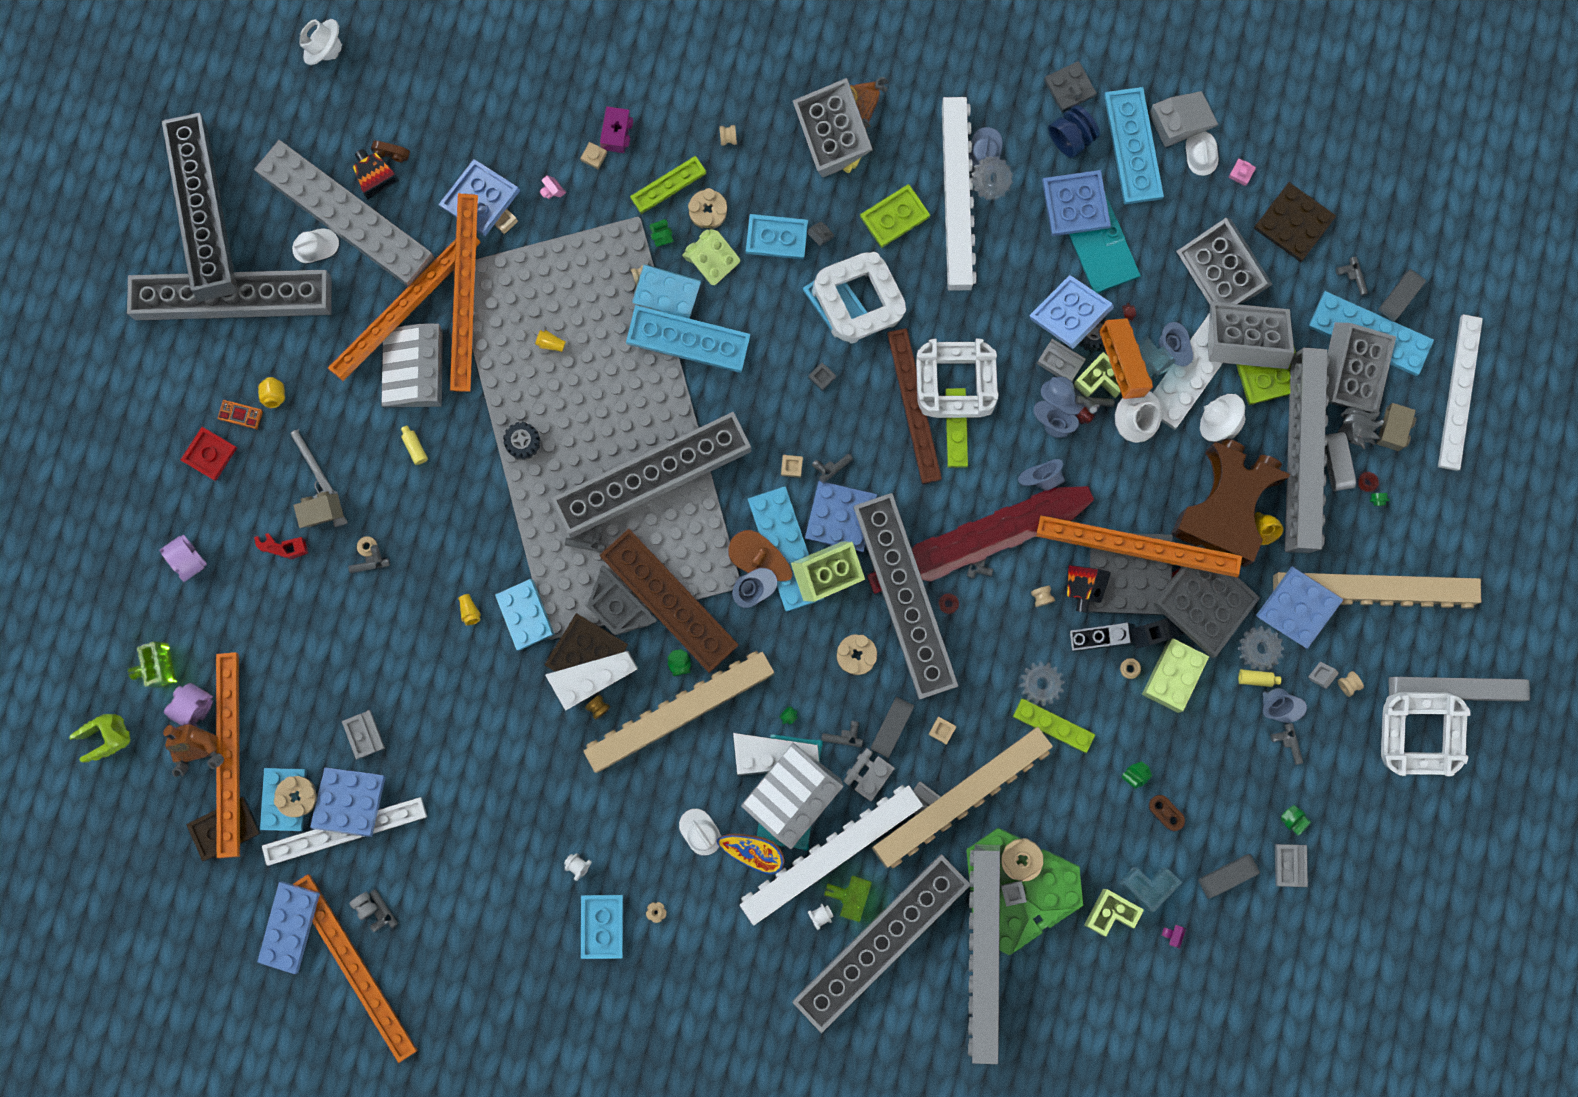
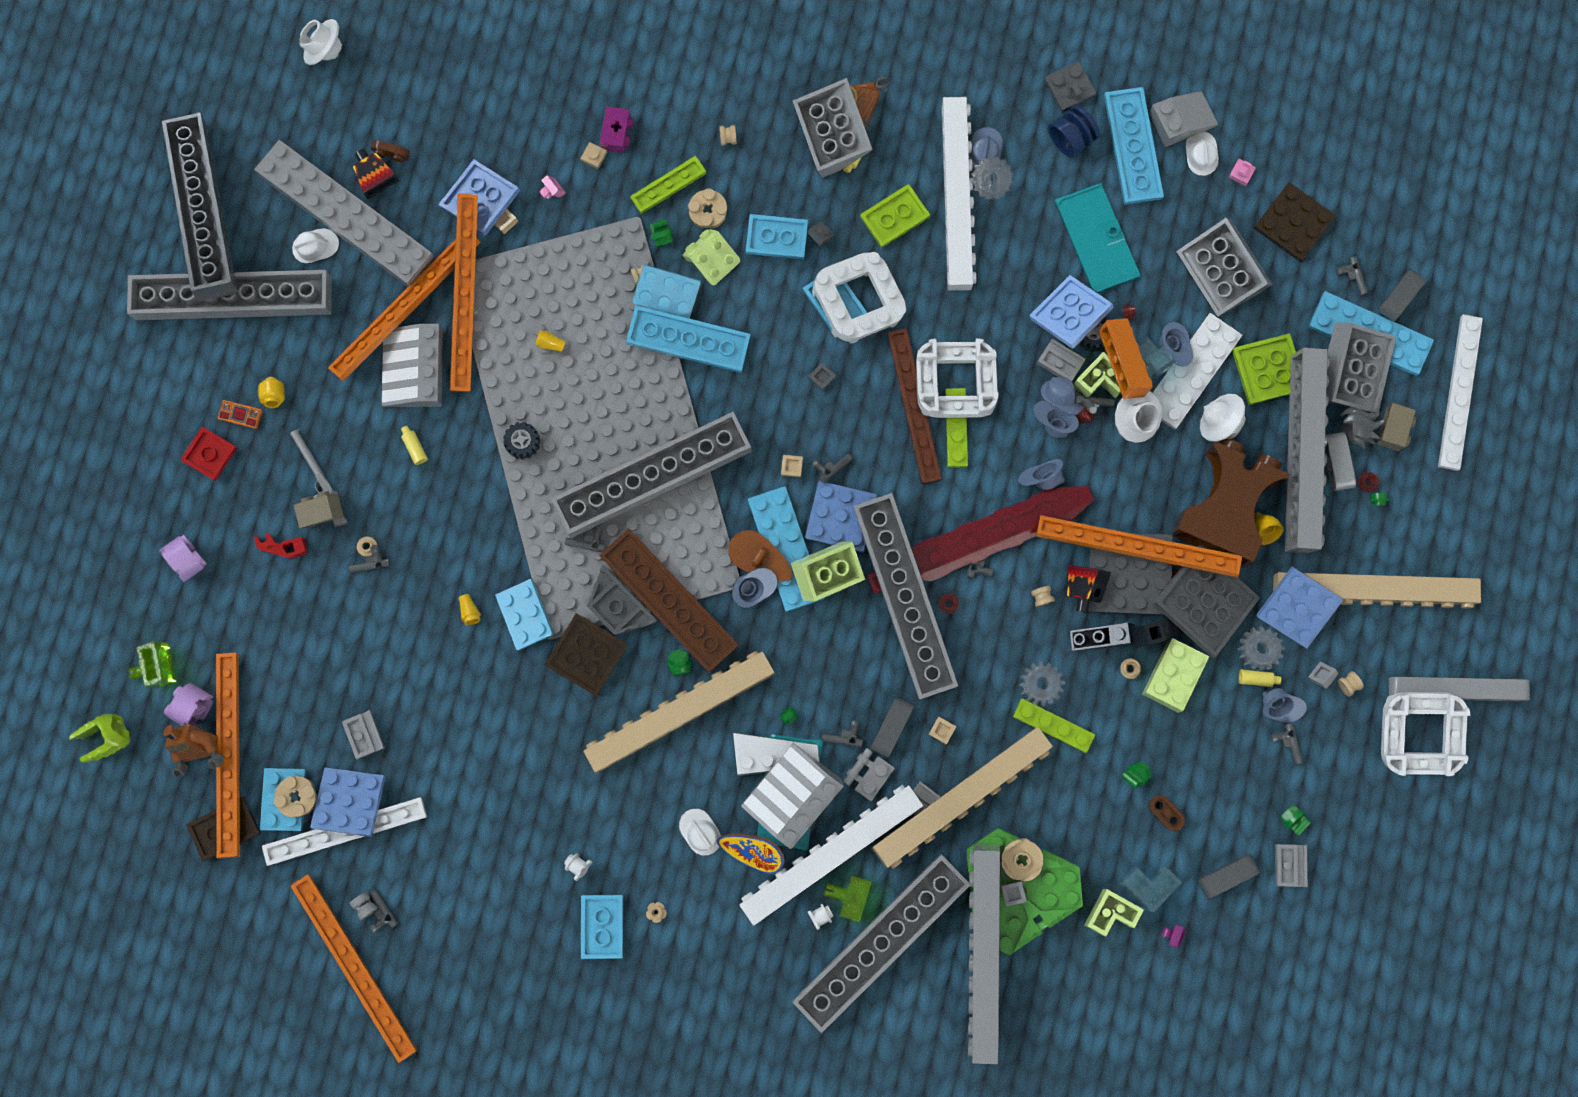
medium blue plate [257,881,320,974] -> none
white wedge [545,651,638,711] -> none
pearl gold wheel [585,695,611,720] -> none
tan plate [837,635,877,675] -> none
medium blue plate [1042,170,1111,236] -> none
light grey slope [1208,302,1294,369] -> none

